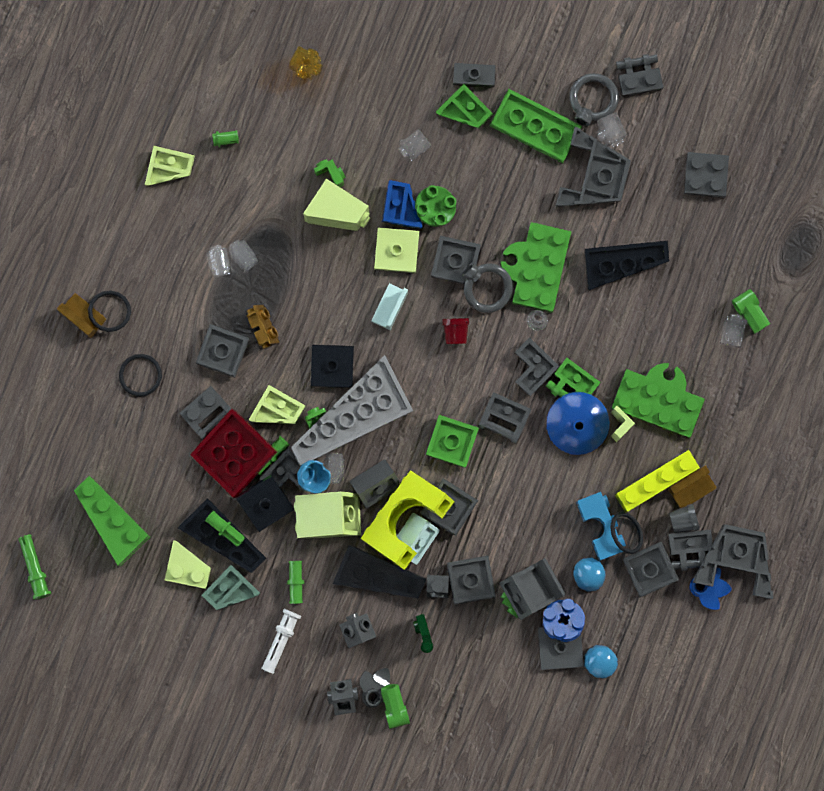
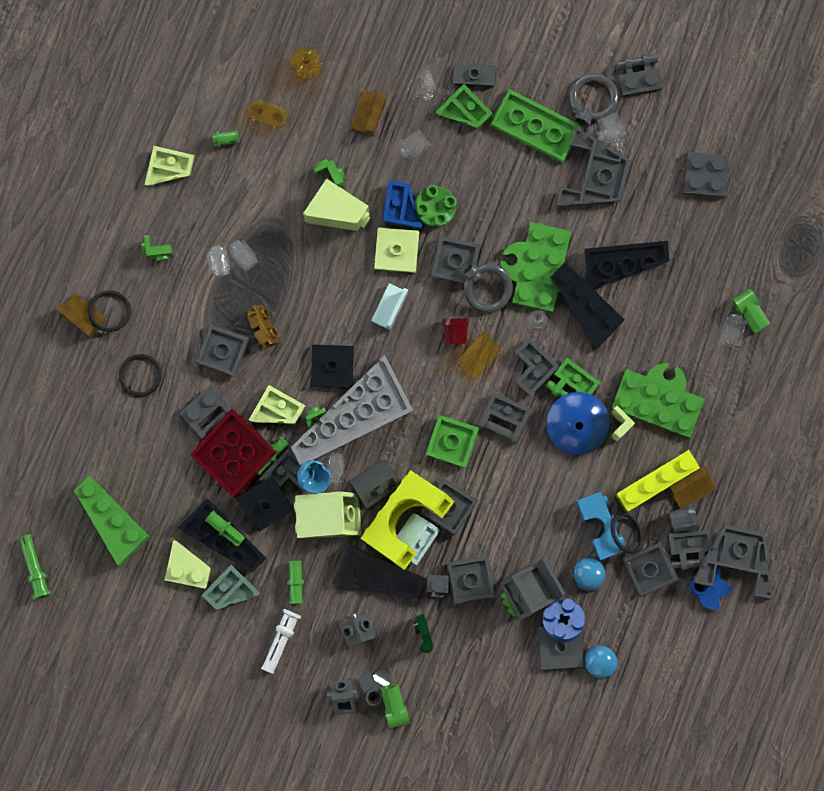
none -> bright green bracket [141,235,173,261]
none -> clear yellow plate [247,100,288,128]
none -> pearl gold panel [351,90,387,136]
none -> clear bracket [415,66,437,100]
none -> clear yellow panel [456,330,502,380]
none -> black wing [550,262,625,350]

